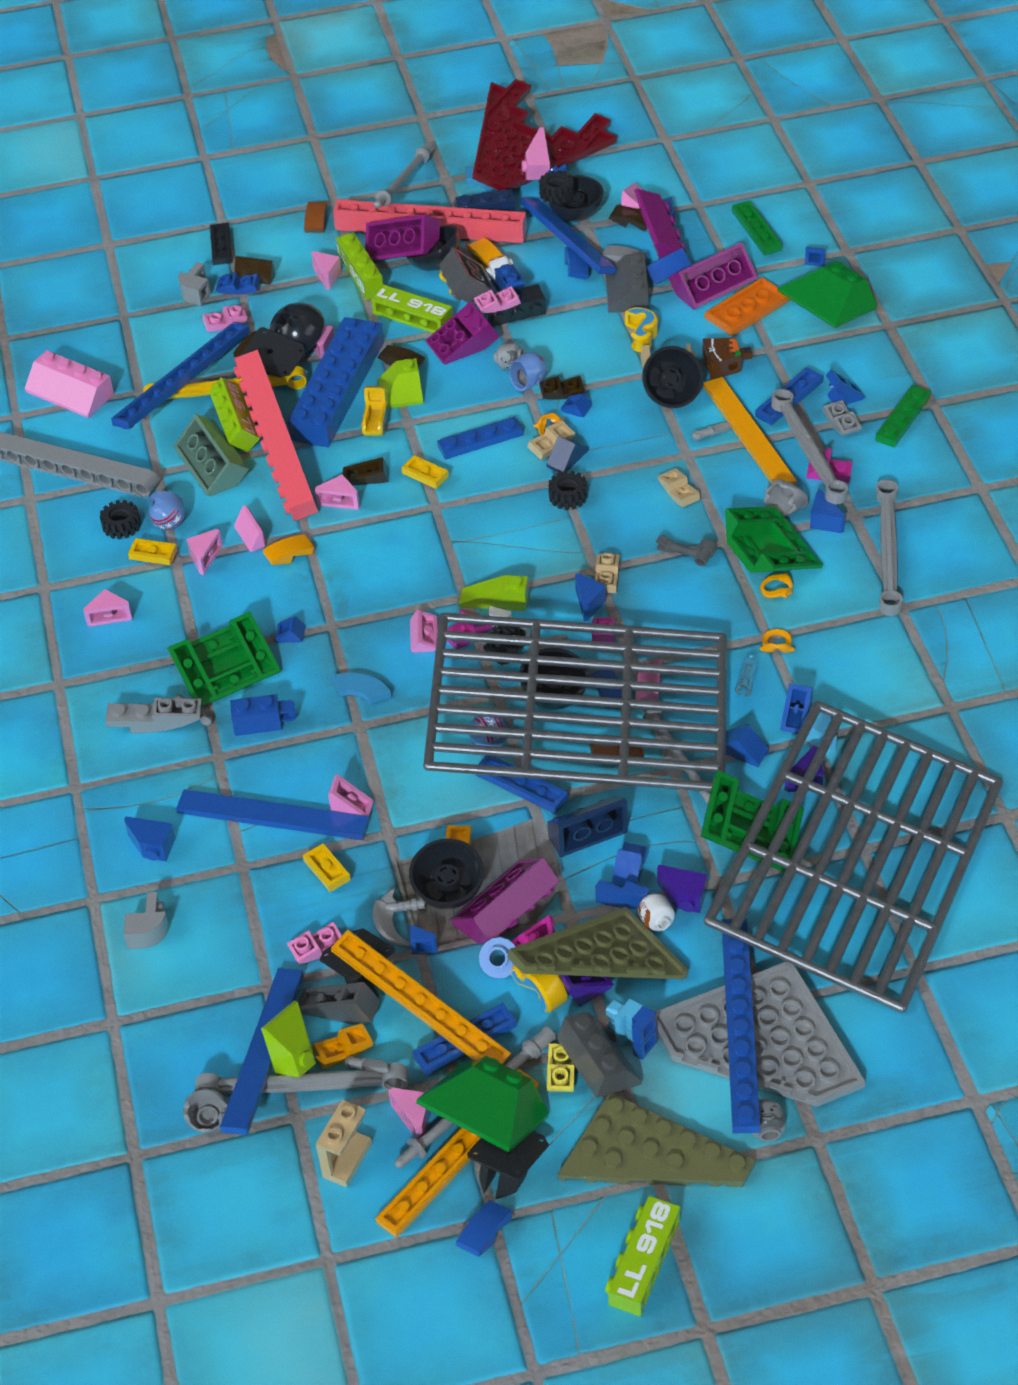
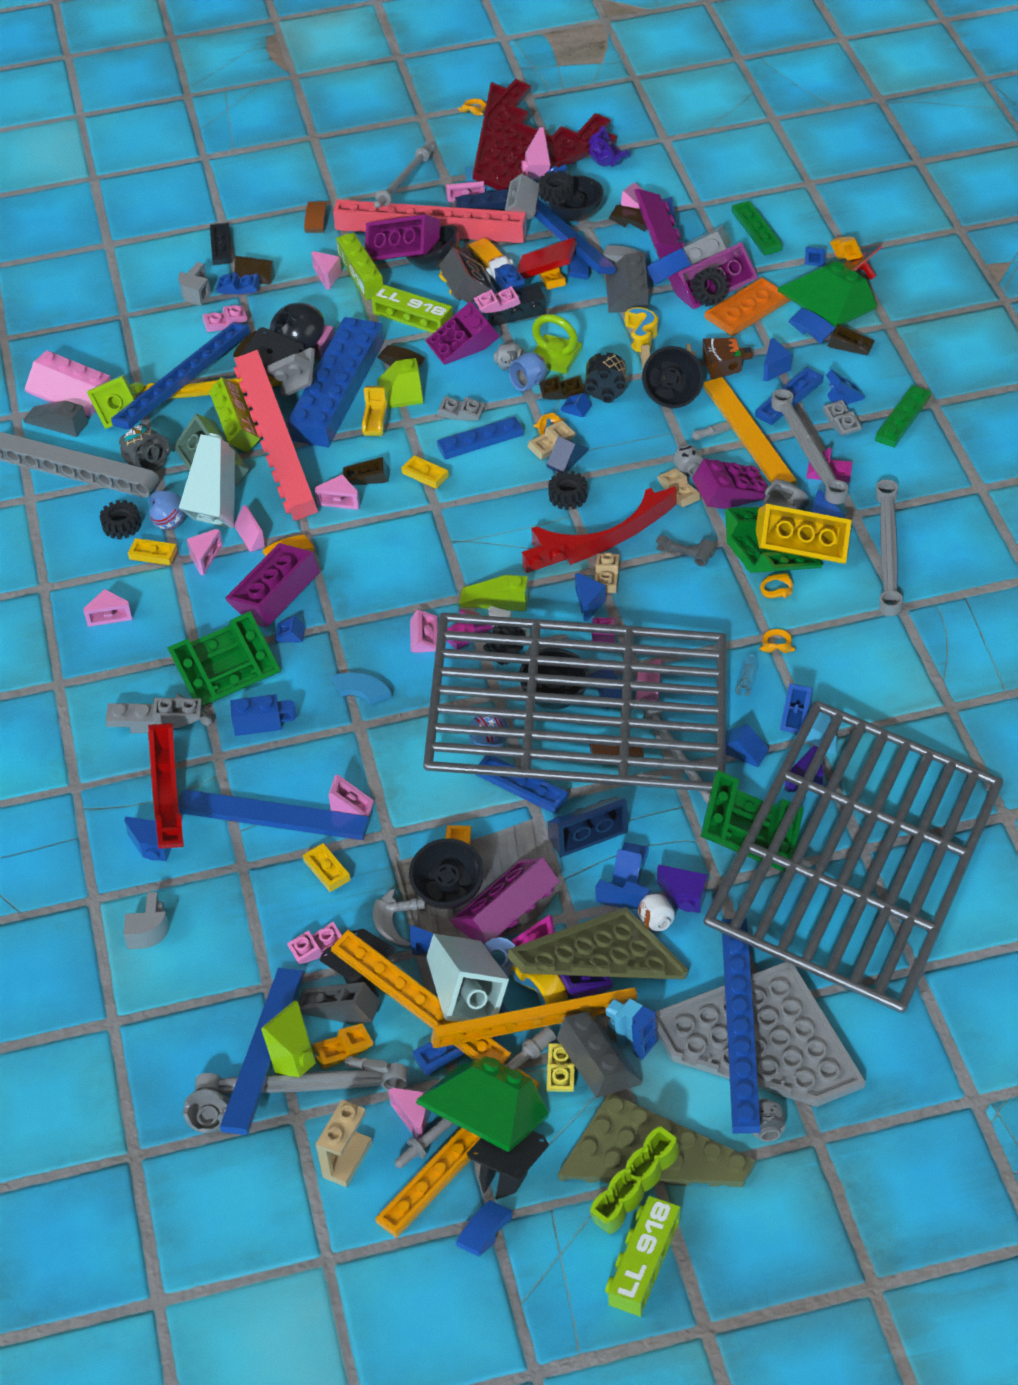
none -> dark grey slope [23,401,87,437]
none -> lime tile [86,375,144,429]
none -> dark grey brick [119,424,170,472]
none -> red slope [148,723,184,849]
none -> light aqua slope [179,433,235,529]
none -> magenta slope [225,543,320,628]
none -> light grey bracket [267,348,315,397]
none -> light aqua slope [427,933,509,1022]
none -> light orange tile [431,987,637,1048]
none -> light grey slope [437,396,485,421]
none -> bright pink slope [446,181,485,202]
none -> light orange piece [458,99,486,116]
none -> light grey brick [505,174,539,221]
none -> red tile [517,237,577,279]
none -> red slope [522,486,676,573]
none -> lime tile [532,314,582,374]
none -> light orange slope [539,268,566,290]
none -> black brick [585,352,627,403]
none -> dark purple helmet [588,125,630,167]
none -> lime brick [590,1126,679,1235]
none -> light grey head [672,445,703,476]
none -> light grey brick [684,225,732,265]
none -> black tyre [690,267,730,306]
none -> magenta slope [692,459,767,509]
none -> yellow slope [756,504,852,564]
none -> blue slope [763,338,792,381]
none -> blue slope [789,308,835,344]
none -> dark brown slope [827,324,875,356]
none -> light orange slope [830,237,863,260]
none -> shield [843,246,882,280]

